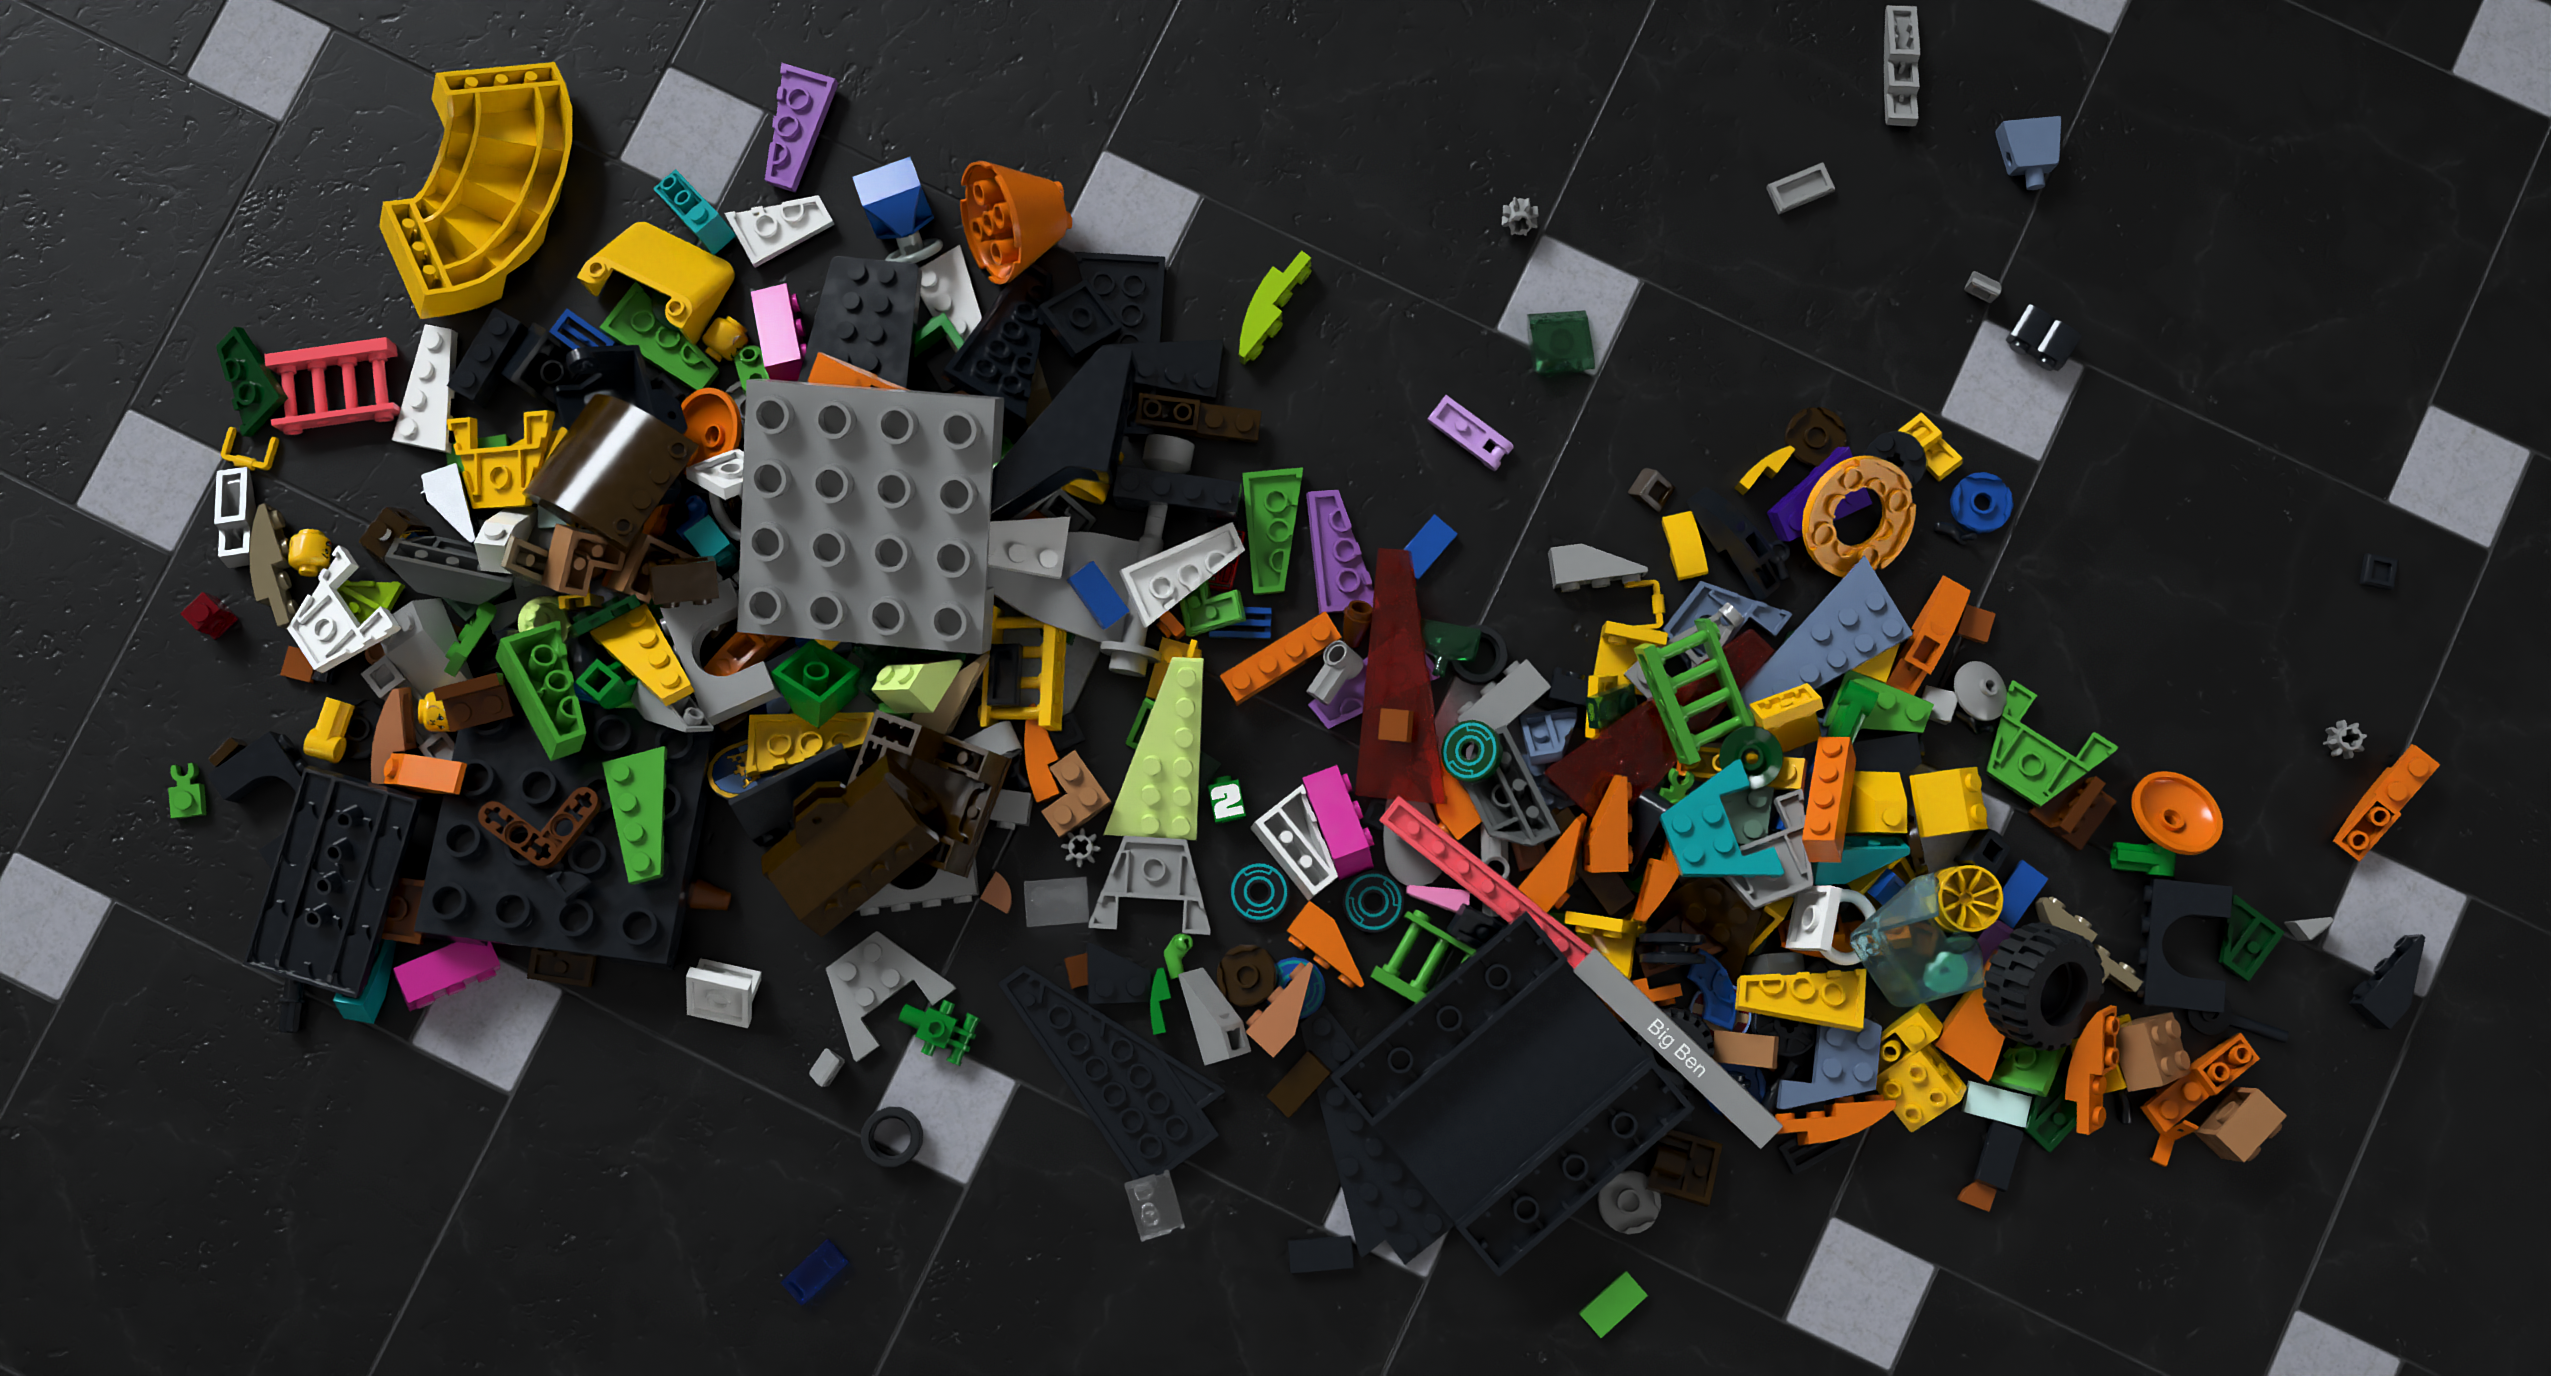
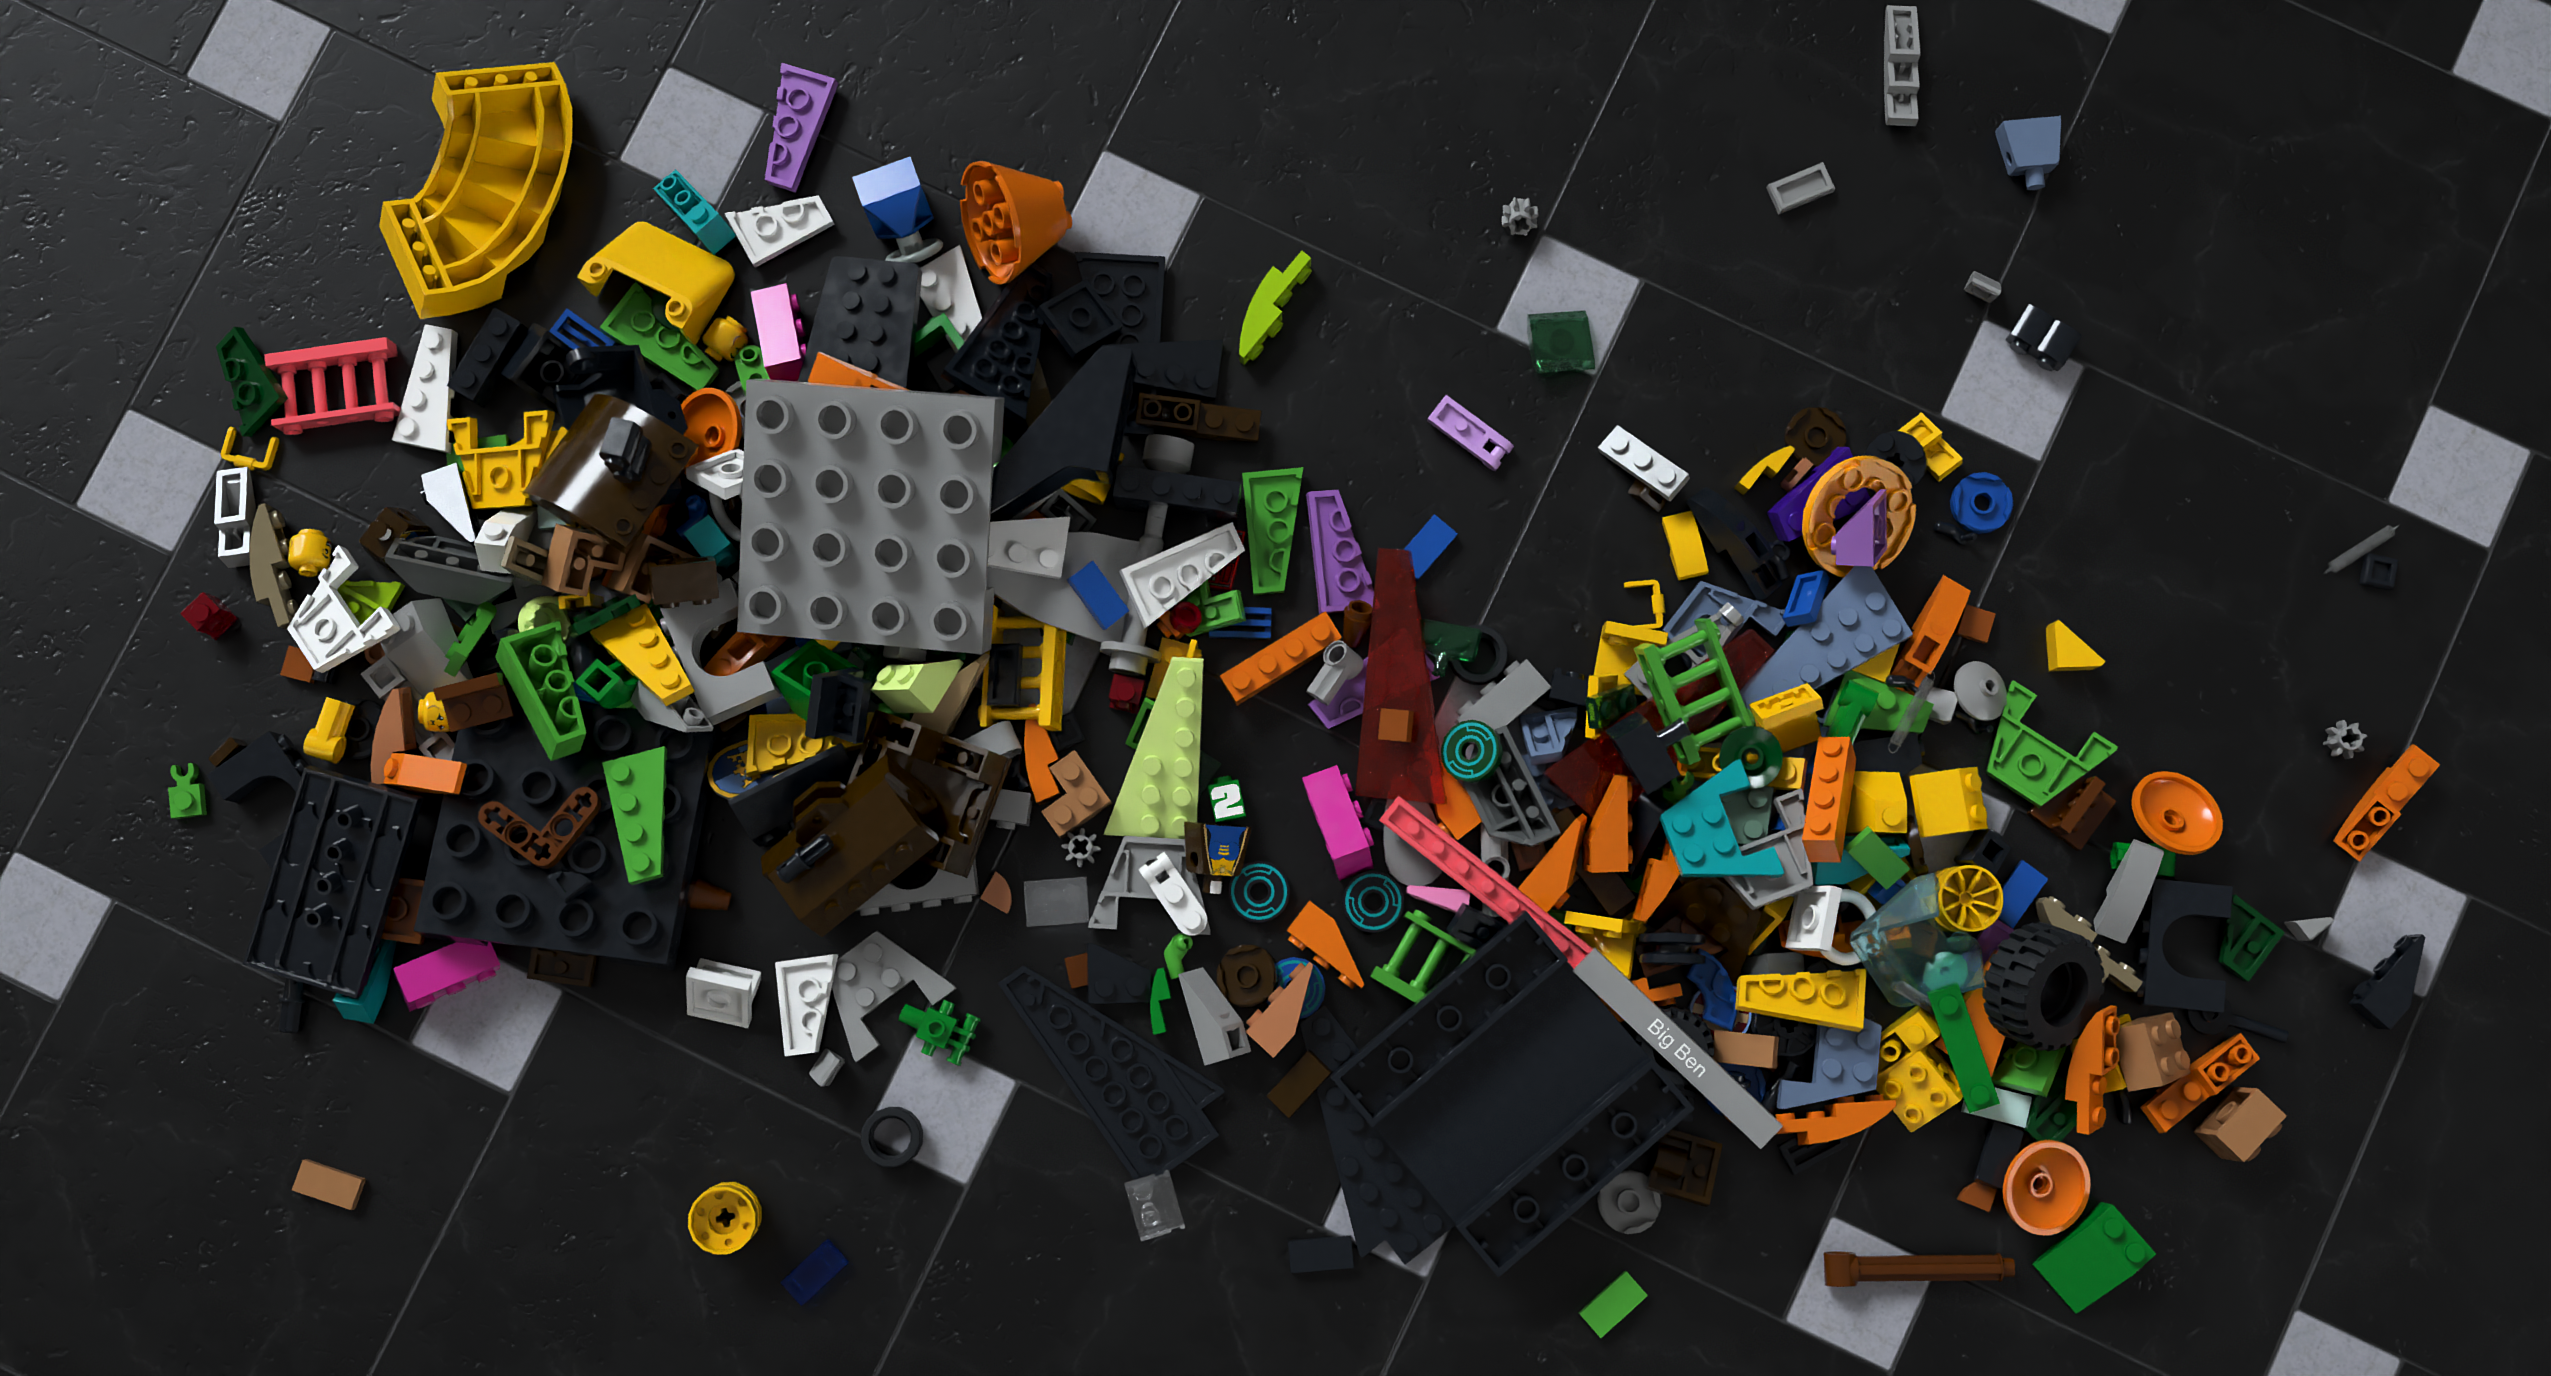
white wedge [1250,784,1338,901] -> none
light grey slope [1548,543,1648,592] -> none
orange piece [2150,1120,2199,1167] -> none
none -> medium nougat tile [292,1159,366,1210]
none -> black brick [599,417,652,483]
none -> yellow wheel [688,1182,762,1255]
none -> white wing [775,954,838,1056]
none -> black axle [776,834,834,884]
none -> black bracket [805,667,872,744]
none -> light grey tile [883,645,927,662]
none -> dark red brick [1109,674,1146,714]
none -> white plate [1138,852,1207,936]
none -> dark red tile [1169,601,1202,634]
none -> torso [1184,822,1251,894]
none -> plate [1598,425,1690,502]
none -> black brick [1605,711,1691,795]
none -> nougat tile [1780,457,1814,493]
none -> blue tile [1782,570,1830,627]
none -> reddish brown piece [1824,1251,2015,1287]
none -> medium lavender slope [1831,489,1887,567]
none -> bright green tile [1844,826,1910,890]
none -> black piece [1885,675,1925,698]
none -> light grey piece [1889,671,1935,753]
none -> light grey piece [1892,981,1934,1015]
none -> green plate [1926,982,2000,1113]
none -> orange dish [2003,1140,2091,1236]
none -> green slope [2032,1202,2156,1314]
none -> yellow slope [2046,620,2106,671]
none -> light grey slope [2093,839,2164,944]
none -> light grey piece [2325,525,2399,573]

